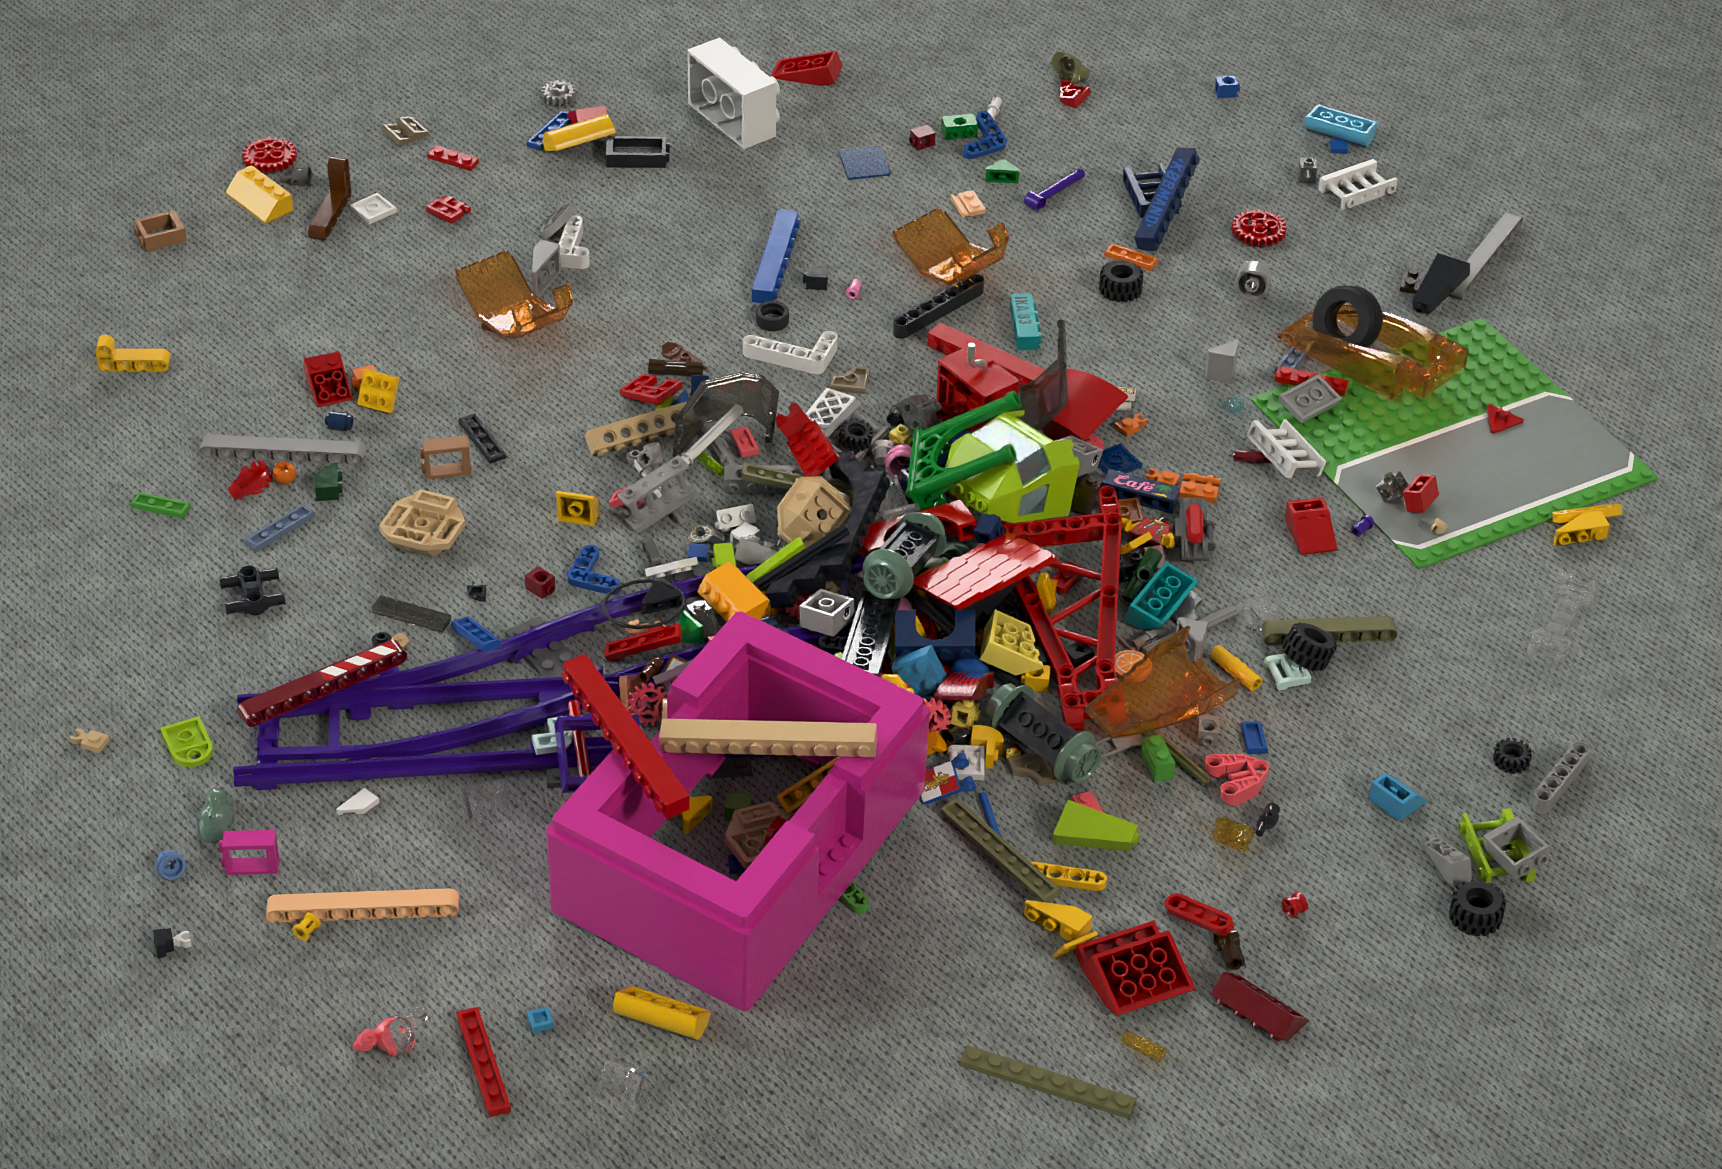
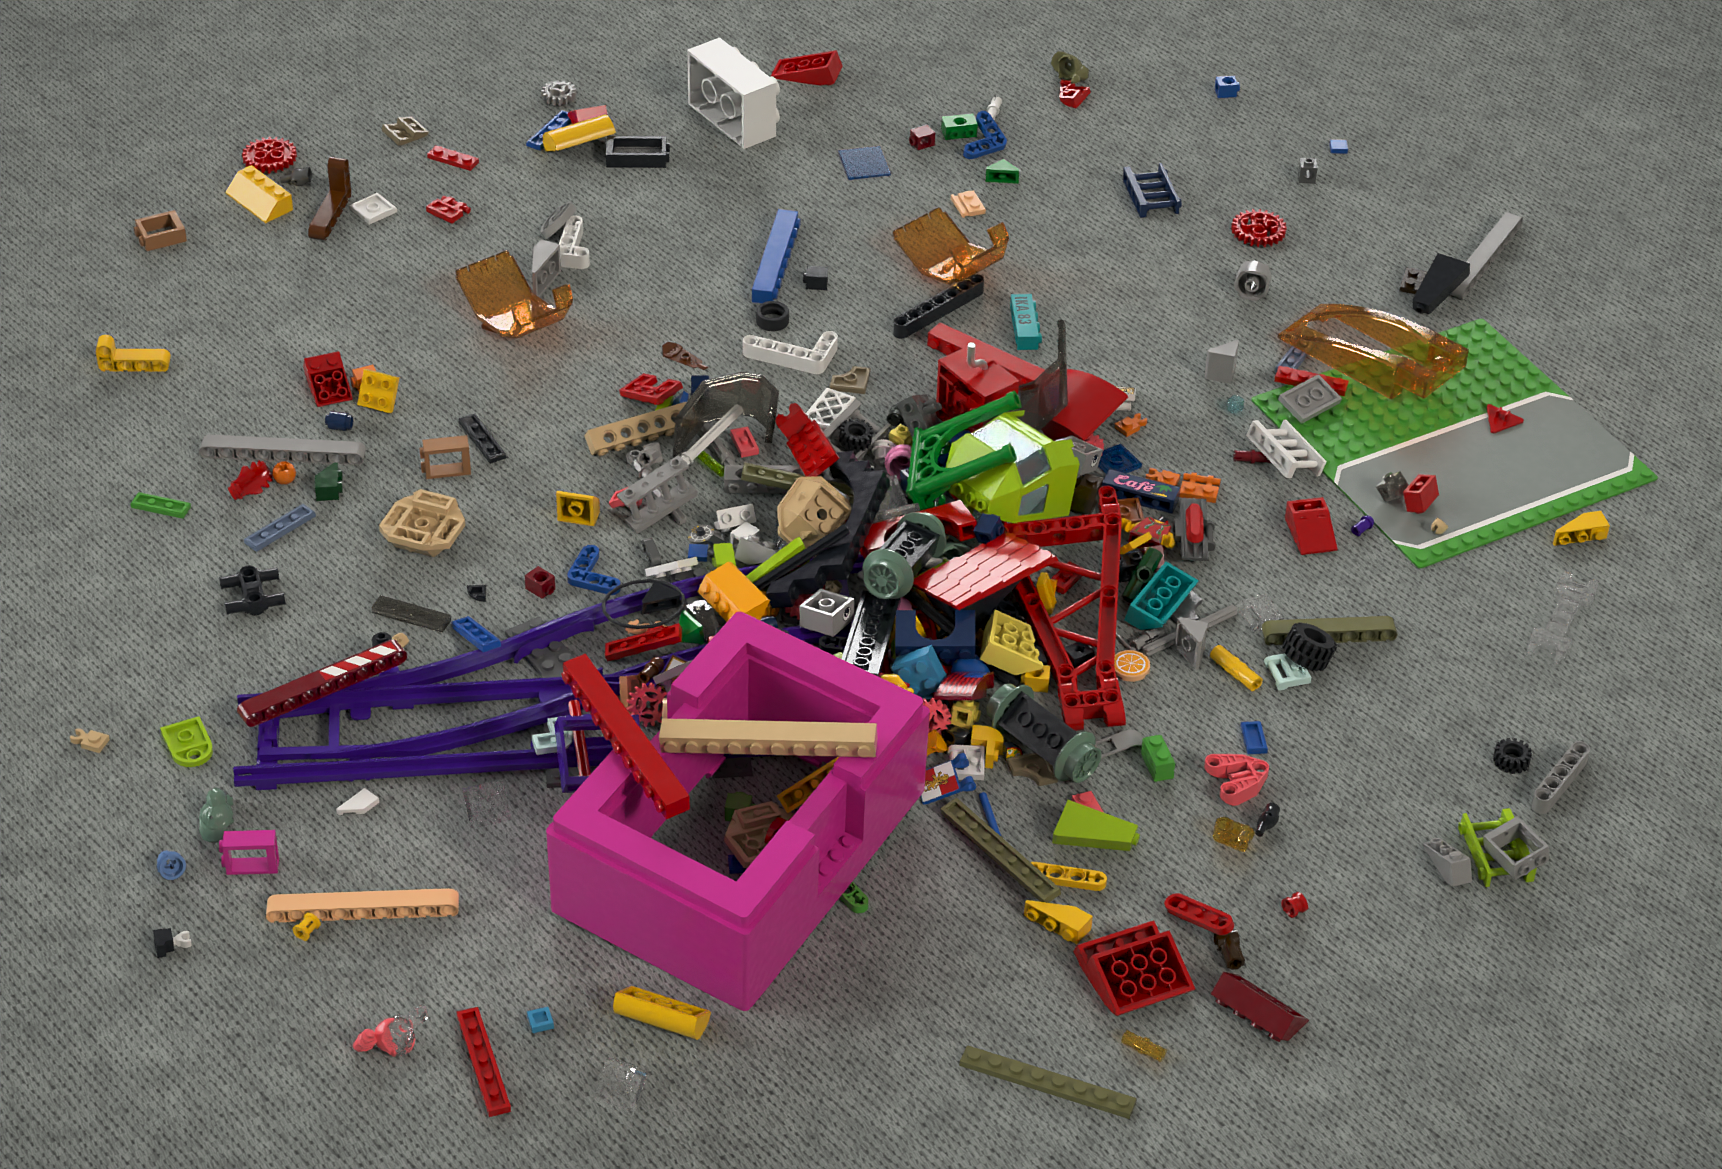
dark brown axle [648,359,703,376] -> none
yellow slope [681,795,712,834] -> none
bright pink pin [846,279,862,299] -> none
dark purple piece [1024,168,1085,211] -> none
yellow window [1053,931,1098,958] -> none
clear orange windscreen [1084,626,1241,739] -> none
black tyre [1099,260,1144,303] -> none
orange tile [1104,243,1158,271] -> none
olive axle [1125,709,1211,786] -> none
dark blue brick [1134,148,1200,251] -> none
light grey brick [1197,714,1219,746] -> none
medium azure brick [1305,105,1378,147] -> none
black tyre [1312,286,1383,353] -> none
white fence [1318,159,1397,210] -> none
dark azure slope [1369,772,1427,822] -> none
black tyre [1449,880,1506,936] -> none
yellow beam [1552,504,1622,523] -> none

